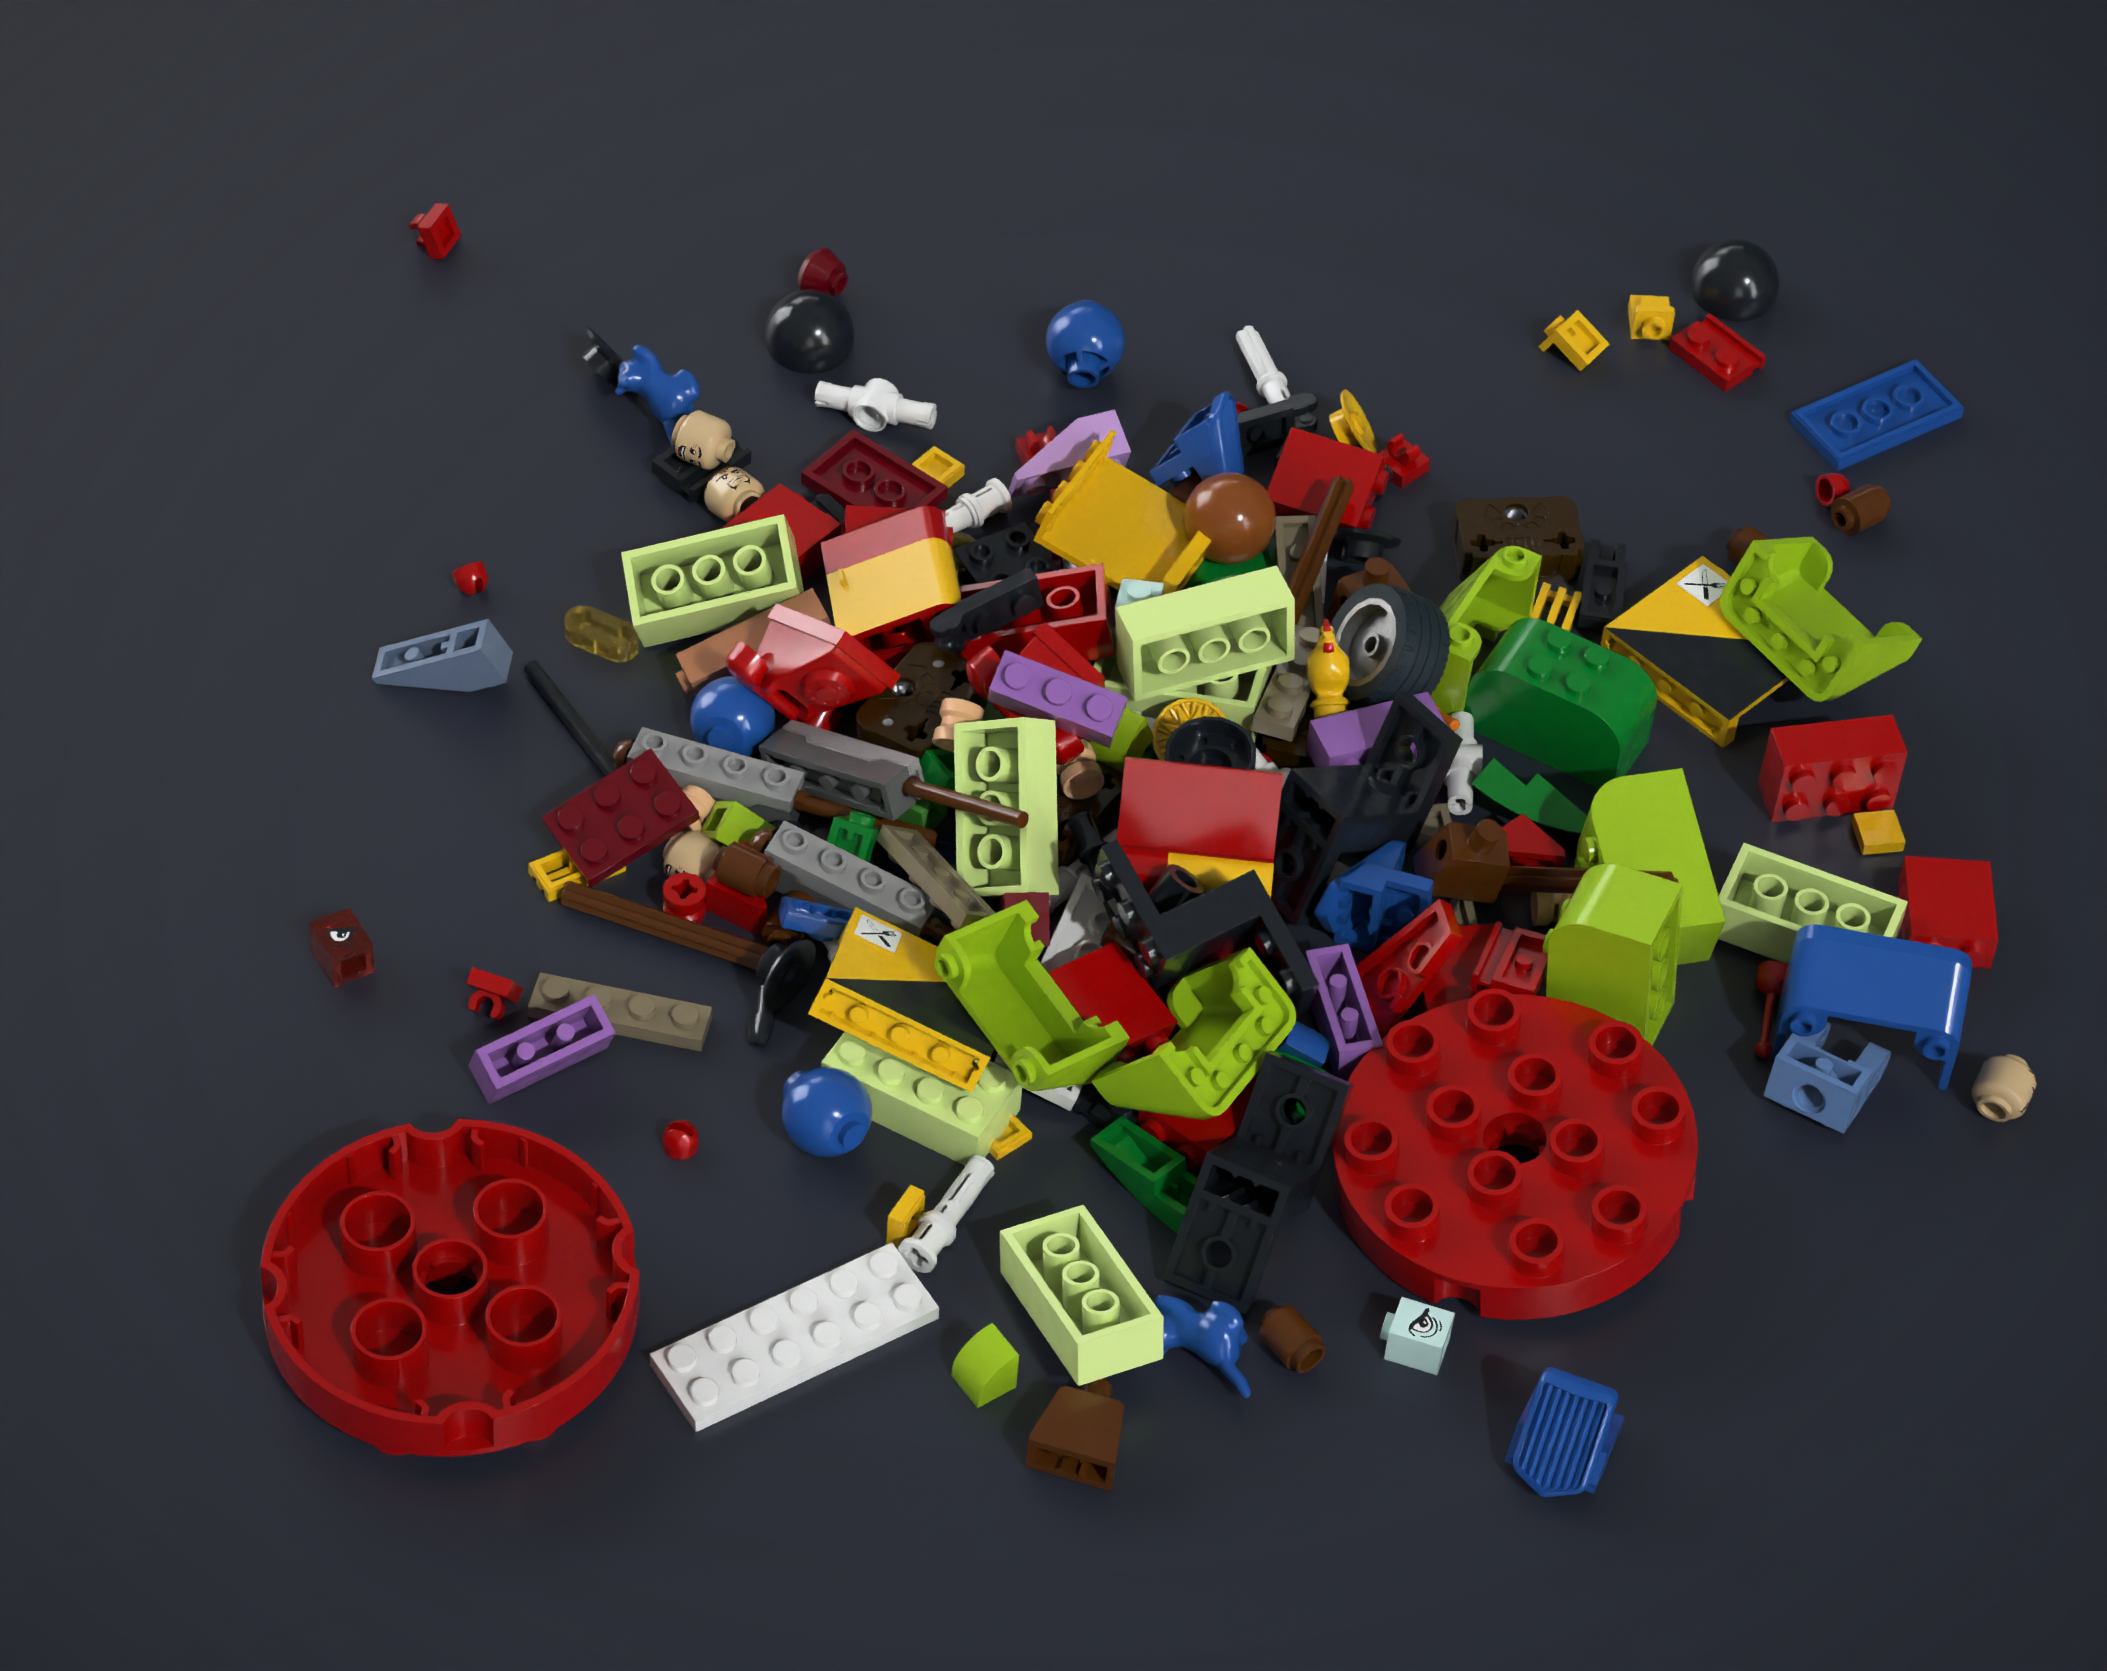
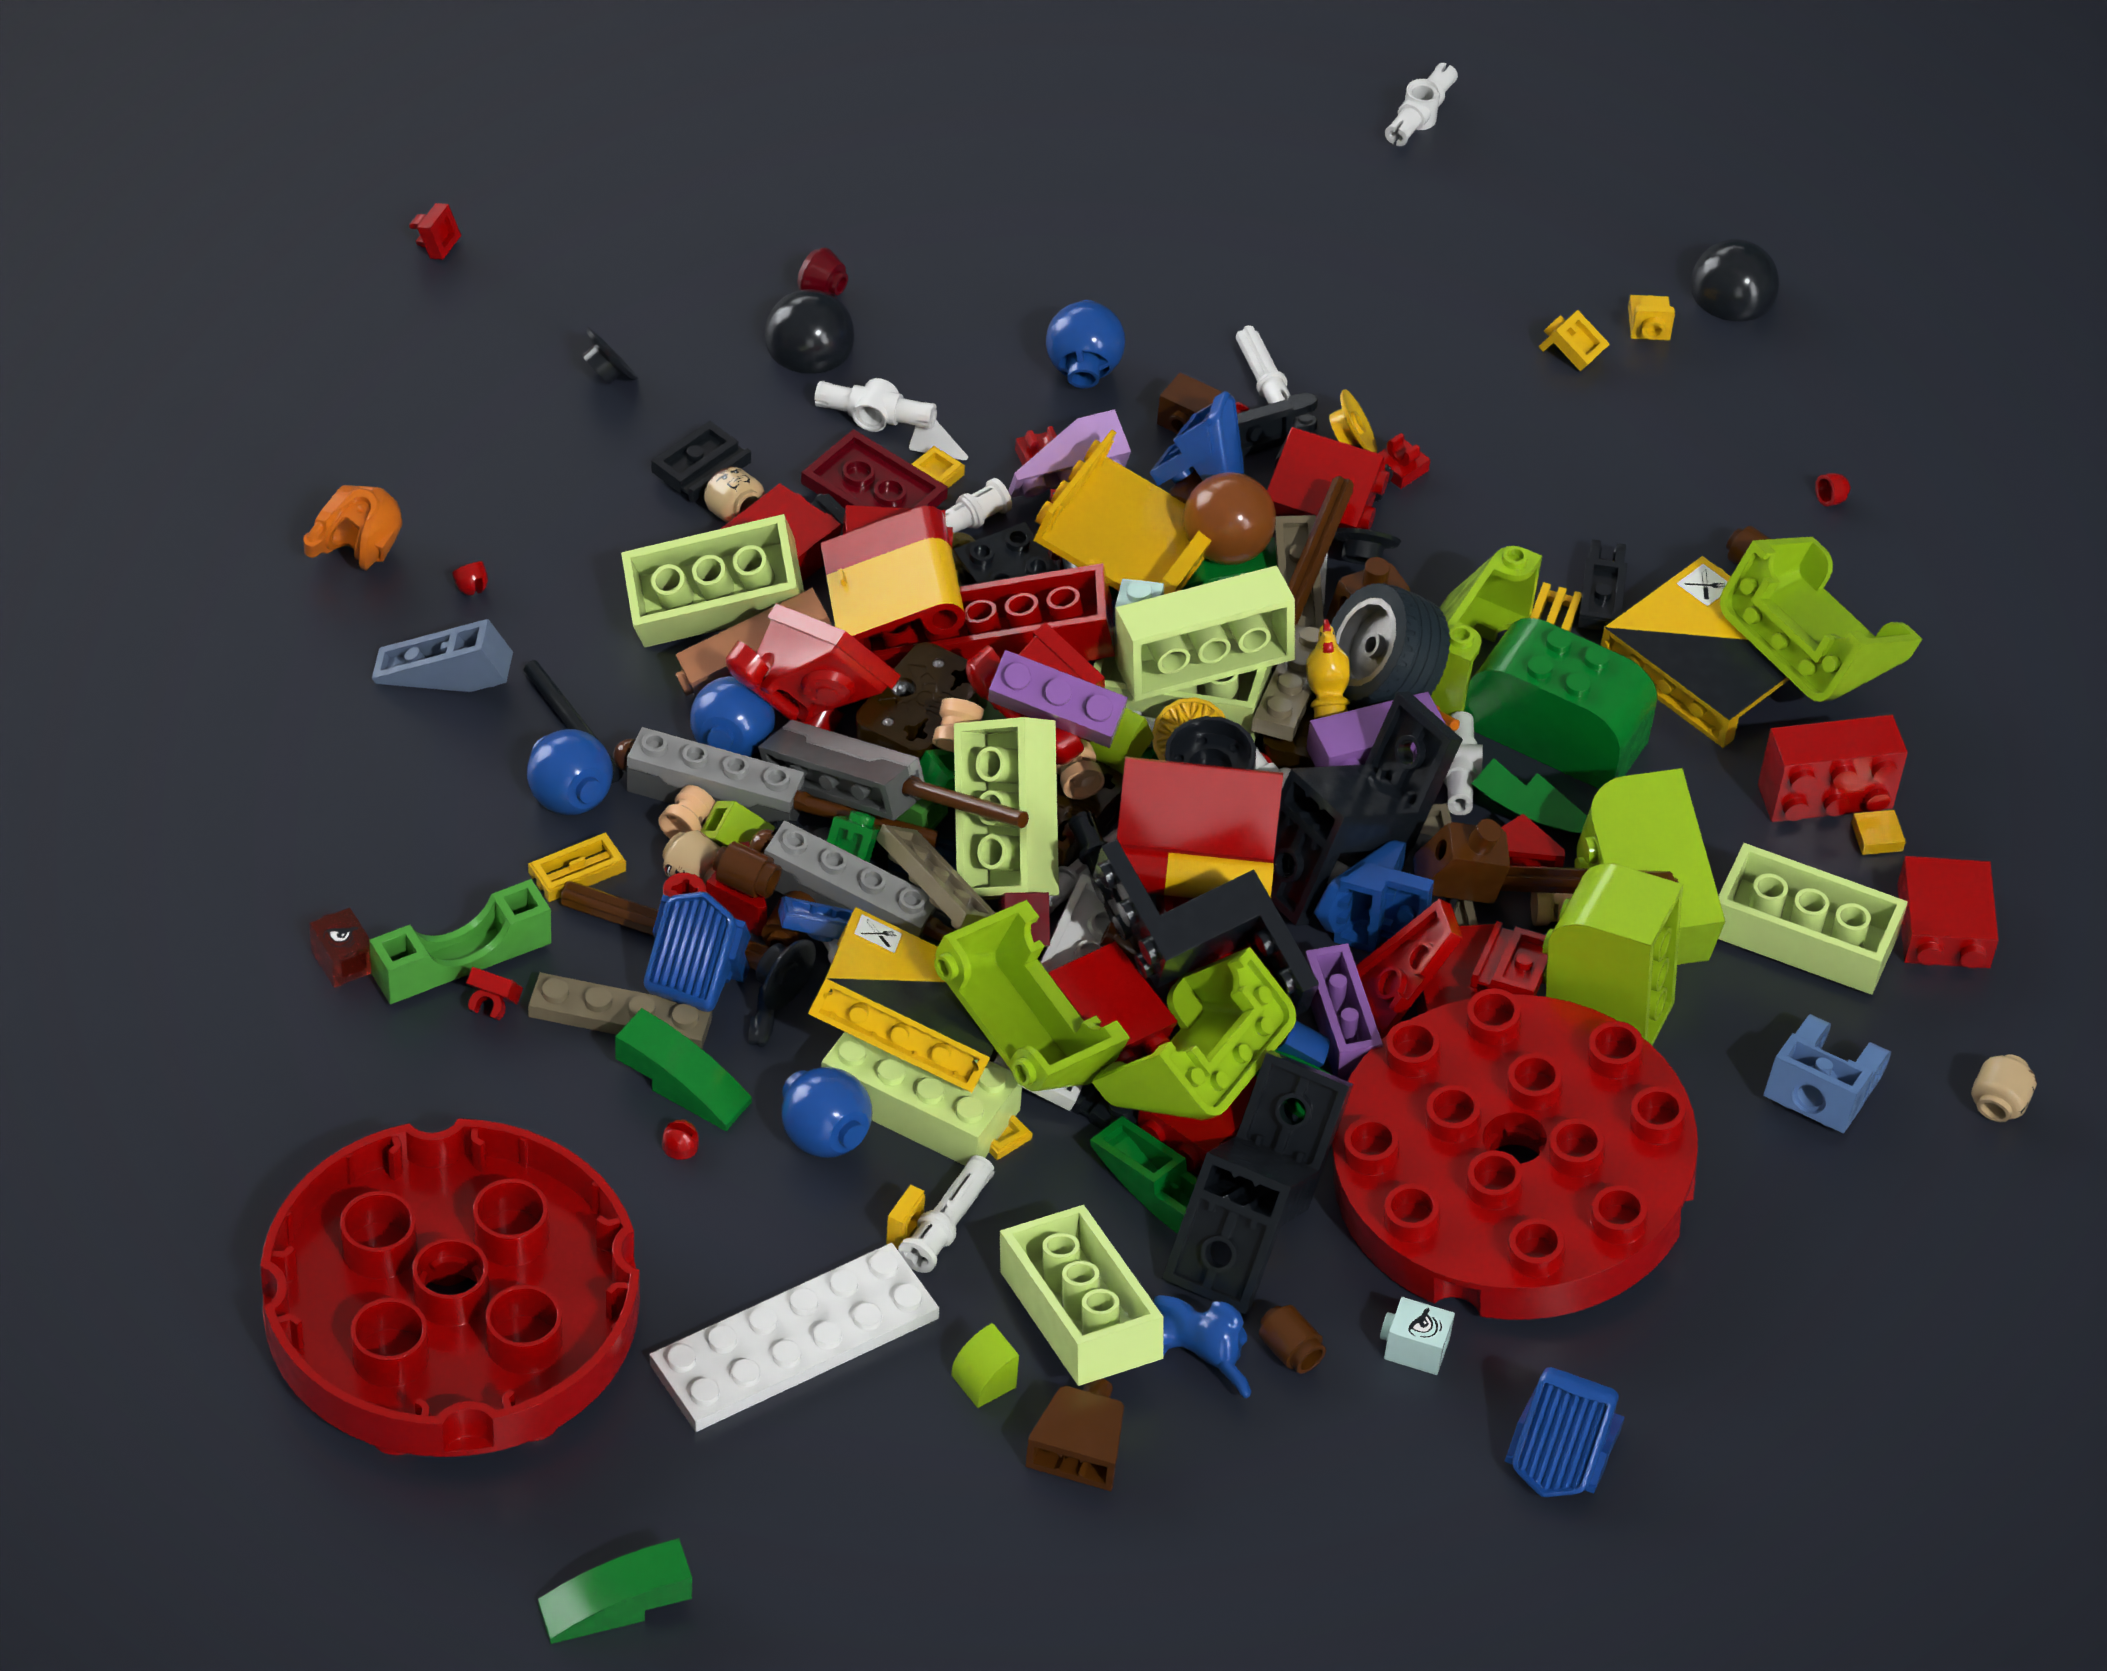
medium lavender brick [468,994,616,1104] -> none
dark red plate [542,748,700,888] -> none
clear yellow beam [564,605,639,662] -> none
blue animal [615,345,700,447] -> none
tan head [671,410,735,470] -> none
black hinge [929,568,1044,653] -> none
black brick [1148,864,1205,915] -> none
dark brown axle [1451,496,1585,584] -> none
red plate [1668,313,1766,392] -> none
red hinge [1754,961,1788,1058] -> none
blue windscreen [1771,924,1973,1090] -> none
blue tile [1789,359,1964,472] -> none
reddish brown brick [1831,484,1891,536] -> none
none -> orange helmet [303,485,402,571]
none -> bright green arch [369,879,551,1004]
none -> blue brick [527,729,613,815]
none -> green slope [538,1538,692,1644]
none -> green slope [615,1008,752,1131]
none -> blue piece [643,892,751,1012]
none -> white sticker [909,420,968,460]
none -> reddish brown brick [1157,372,1222,434]
none -> white pin [1385,63,1458,146]

